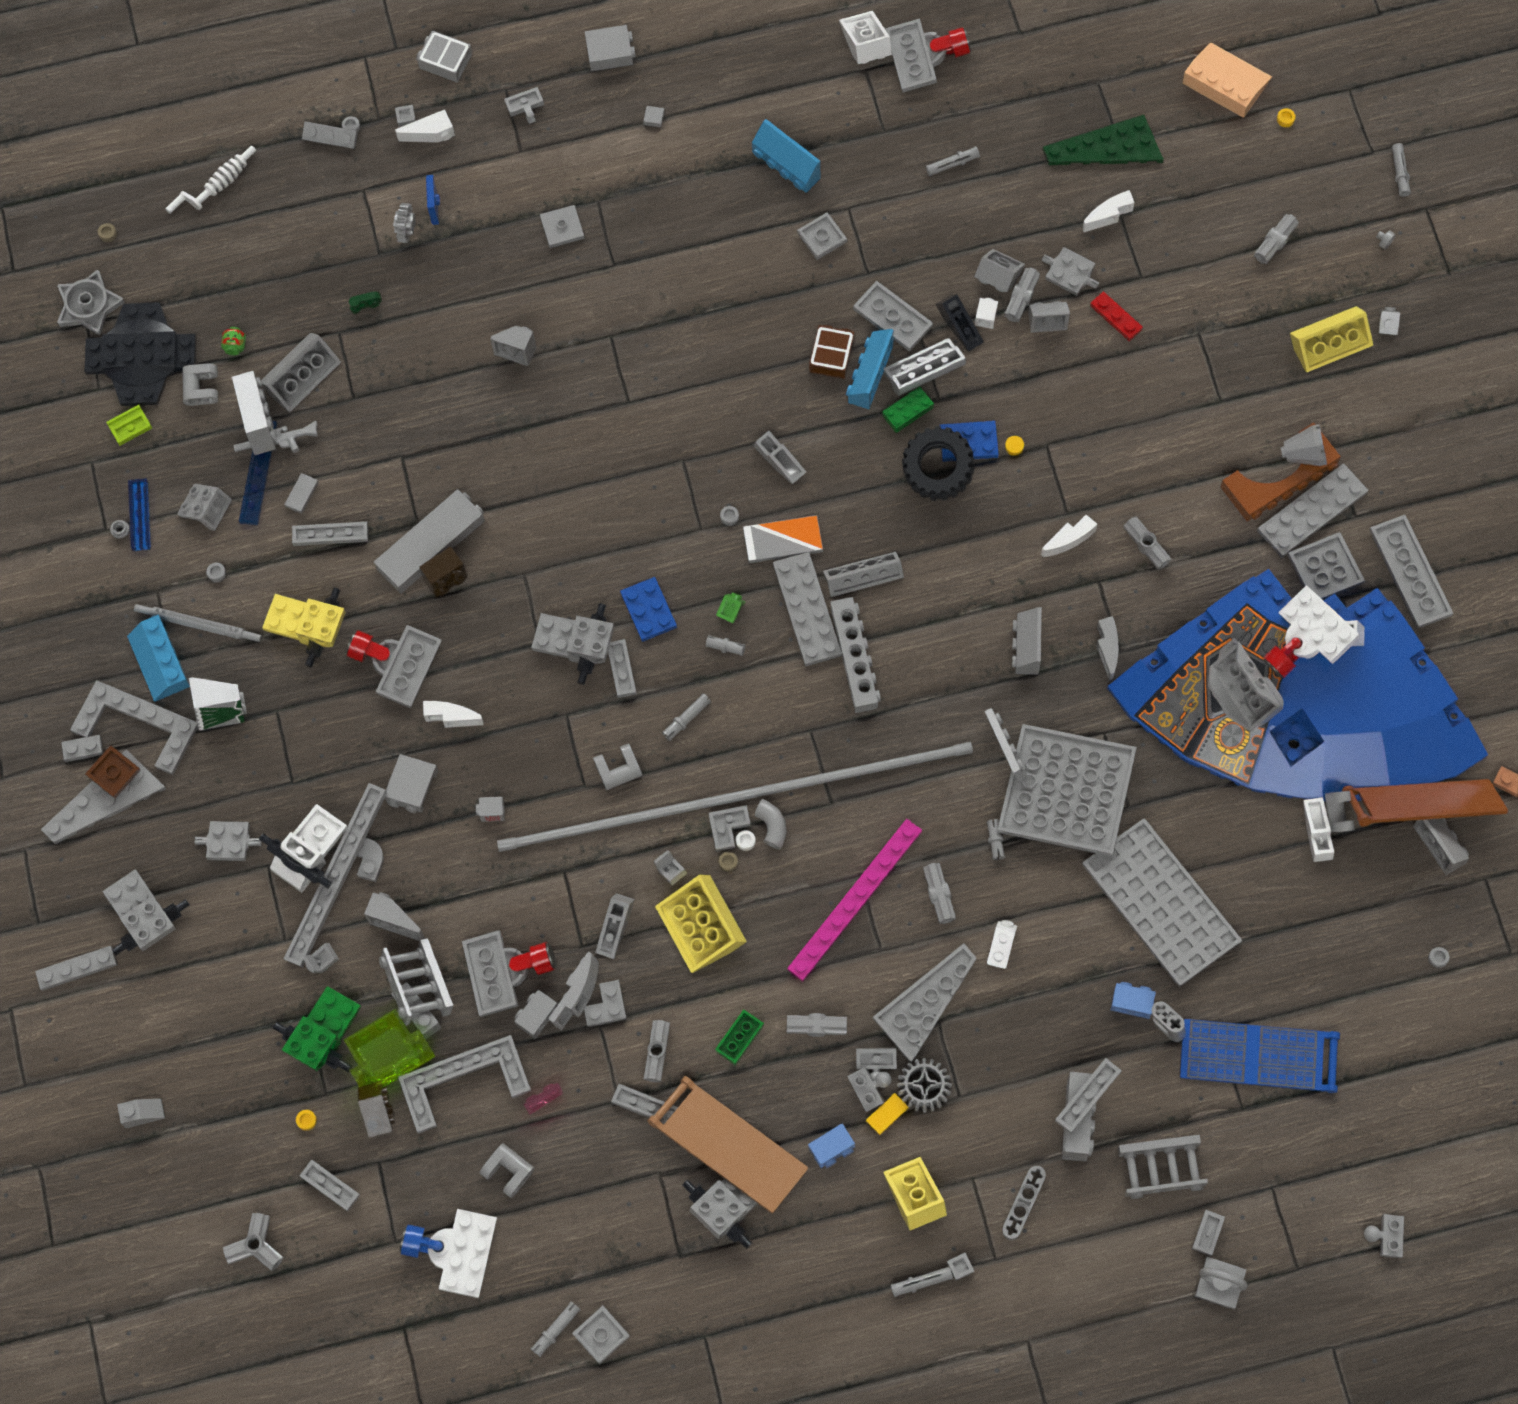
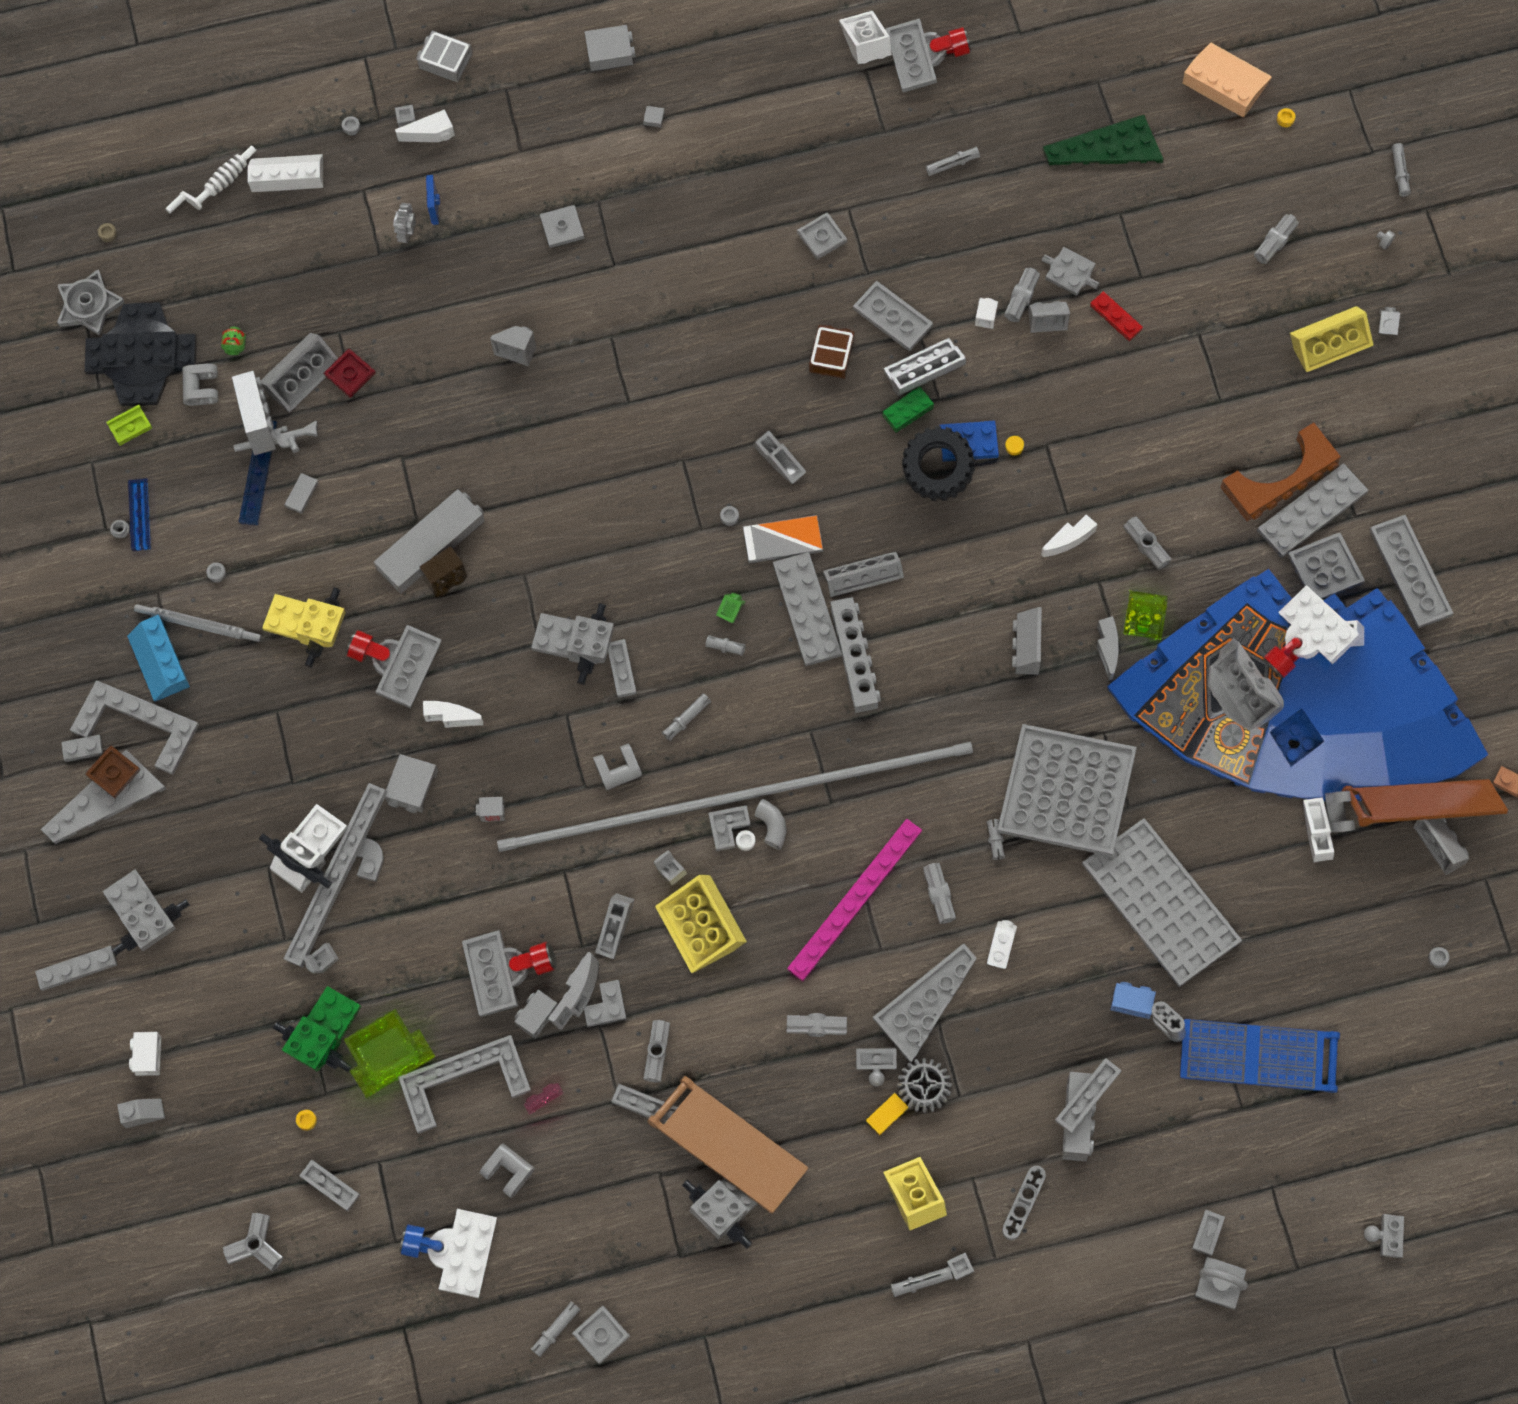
light grey bracket [177,484,232,531] -> none
slope [189,677,247,731] -> none
light grey plate [195,821,262,861] -> none
light grey plate [292,522,368,546] -> none
light grey plate [302,122,358,149] -> none
dark green plate [349,291,382,314] -> none
brick [358,1081,395,1138] -> none
light grey slope [364,892,425,941] -> none
light grey fence [379,938,453,1026] -> none
light grey slope [391,982,441,1040] -> none
light grey plate [504,87,544,124] -> none
blue plate [620,577,677,642] -> none
green piece [715,1009,764,1066] -> none
dark tan tile [718,851,738,872] -> none
dark azure slope [752,119,821,193] -> none
medium blue brick [808,1124,855,1168] -> none
dark azure slope [846,329,894,409] -> none
light grey plate [847,1067,891,1112] -> none
black slope [935,294,984,352] -> none
light grey slope [974,249,1025,292] -> none
light grey plate [985,708,1025,781] -> none
white slope [1083,190,1134,232] -> none
light grey fence [1118,1135,1208,1199] -> none
light grey cone [1281,424,1327,466] -> none
none -> white brick [129,1032,162,1076]
none -> white slope [248,154,323,192]
none -> dark red plate [323,349,376,398]
none -> clear neon green slope [1123,591,1168,640]

